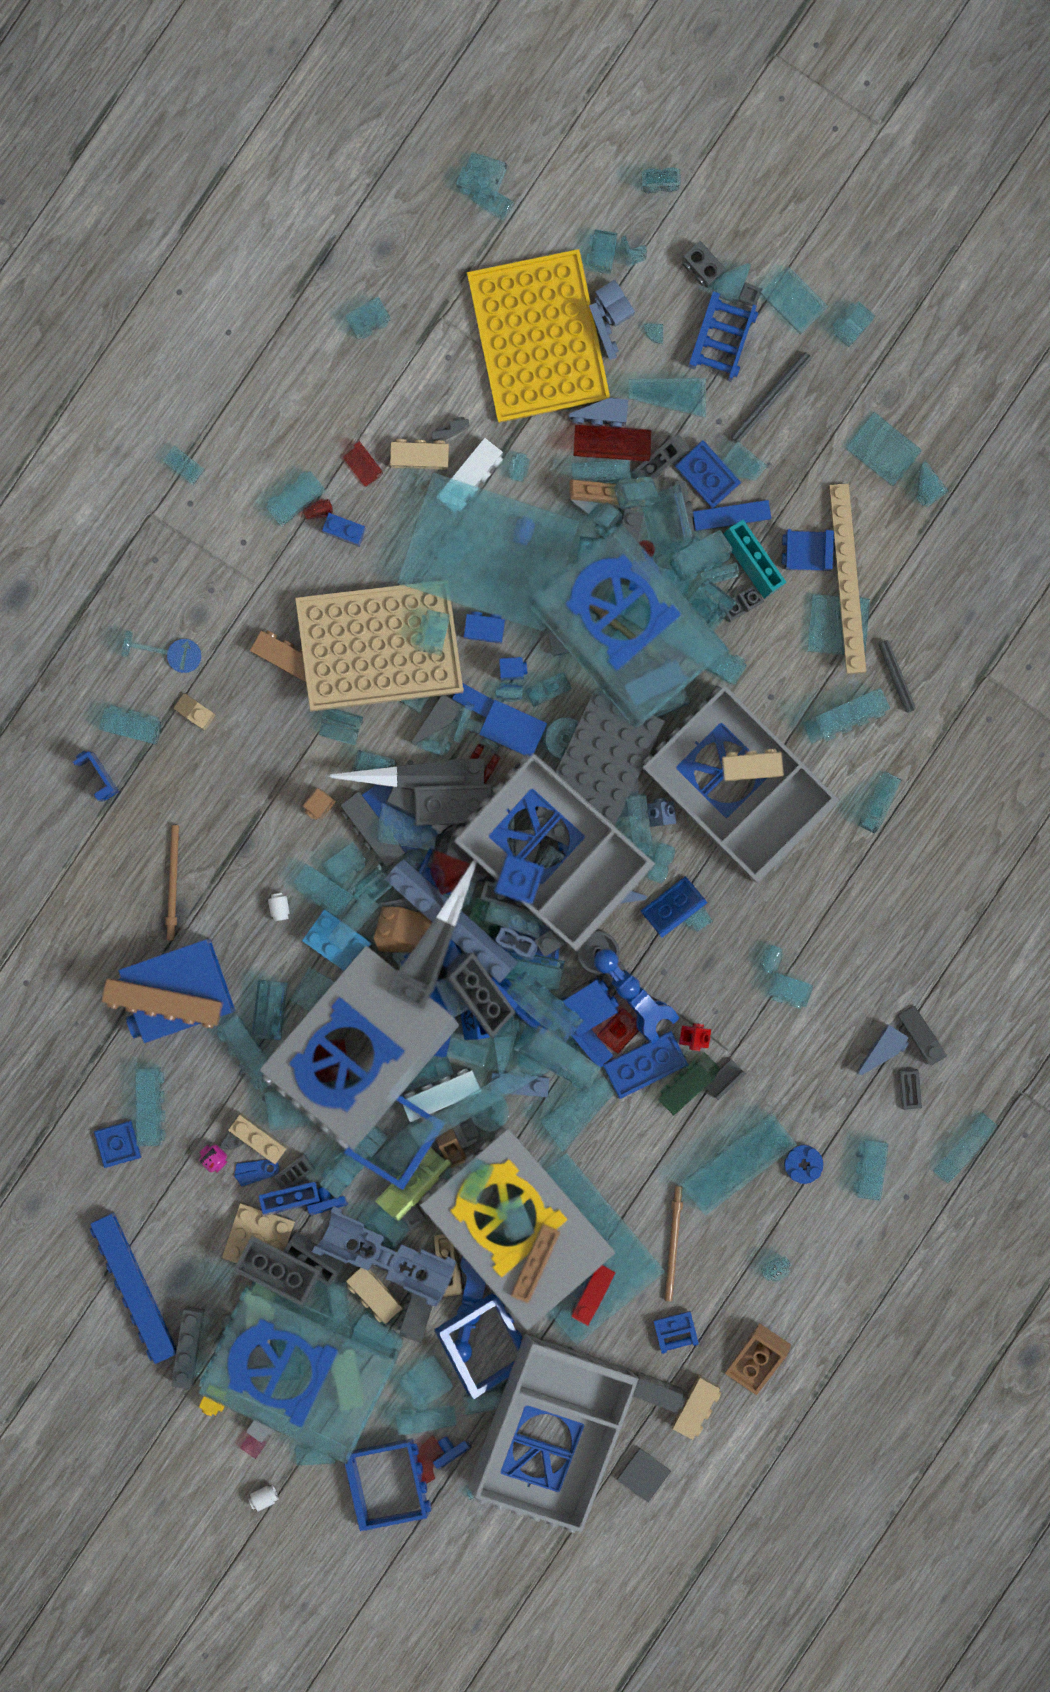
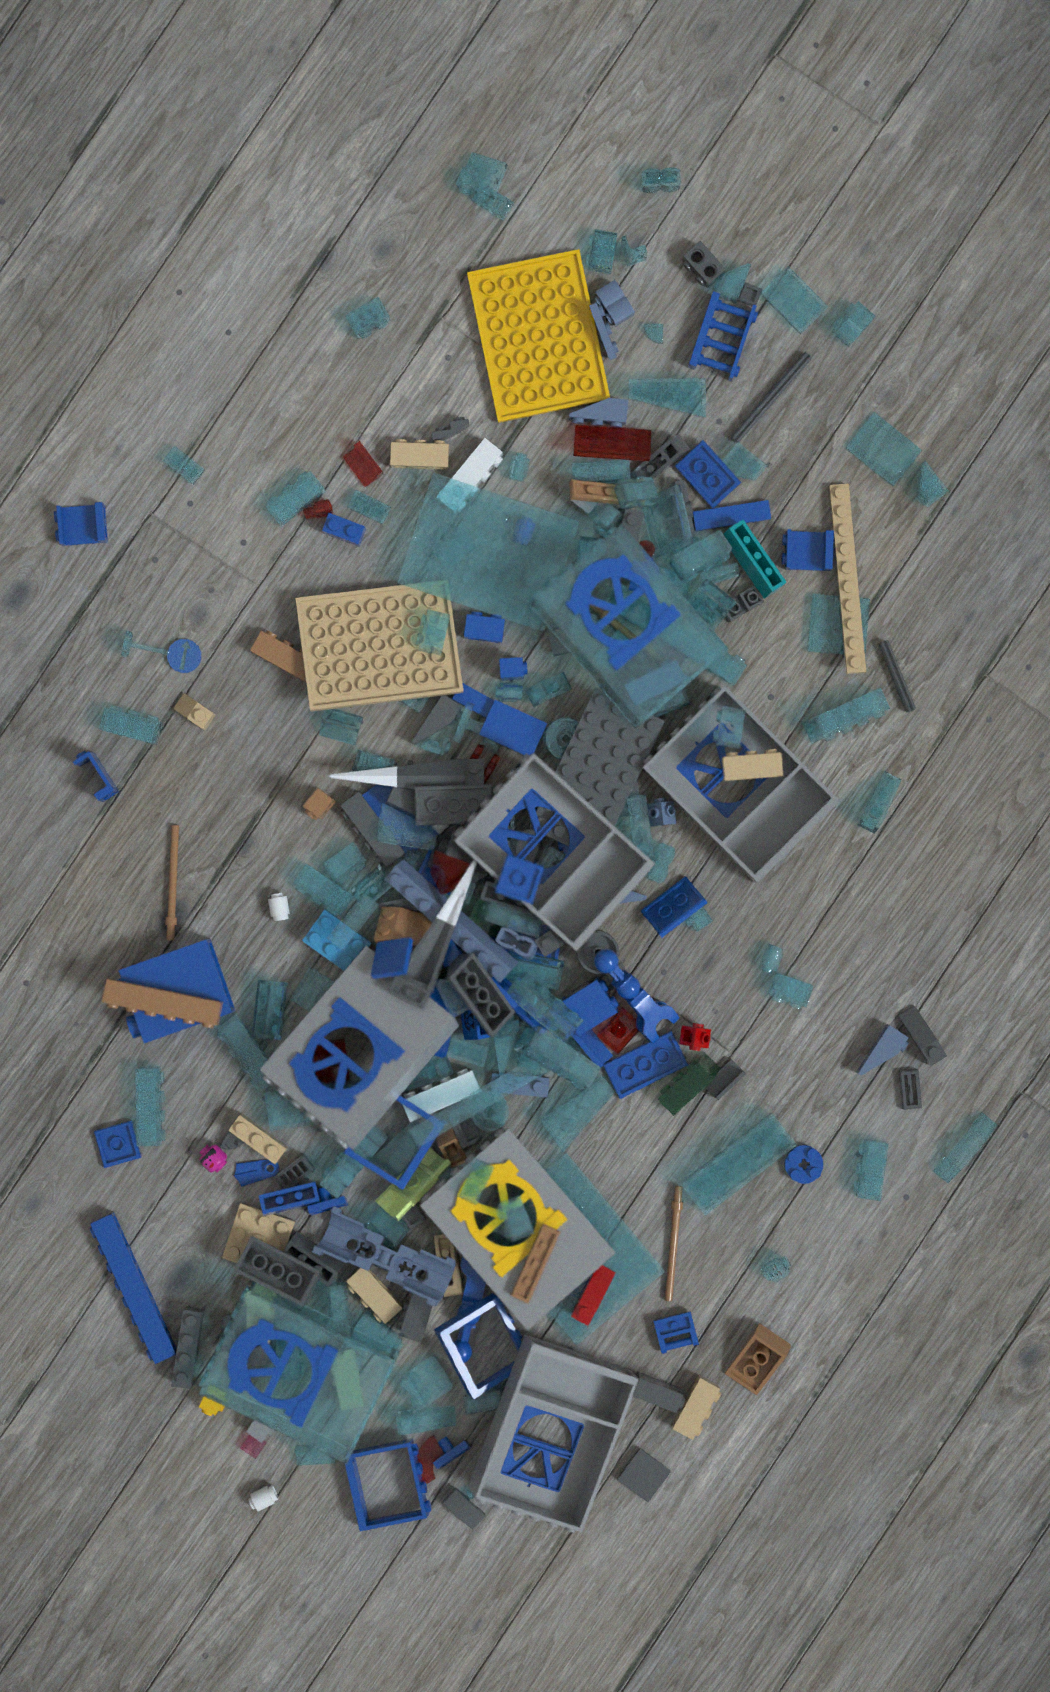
none -> blue panel [54,502,108,546]
none -> clear light blue slope [347,490,391,524]
none -> blue tile [370,937,413,979]
none -> dark grey slope [443,1488,485,1530]
none -> clear light blue brick [713,706,746,749]

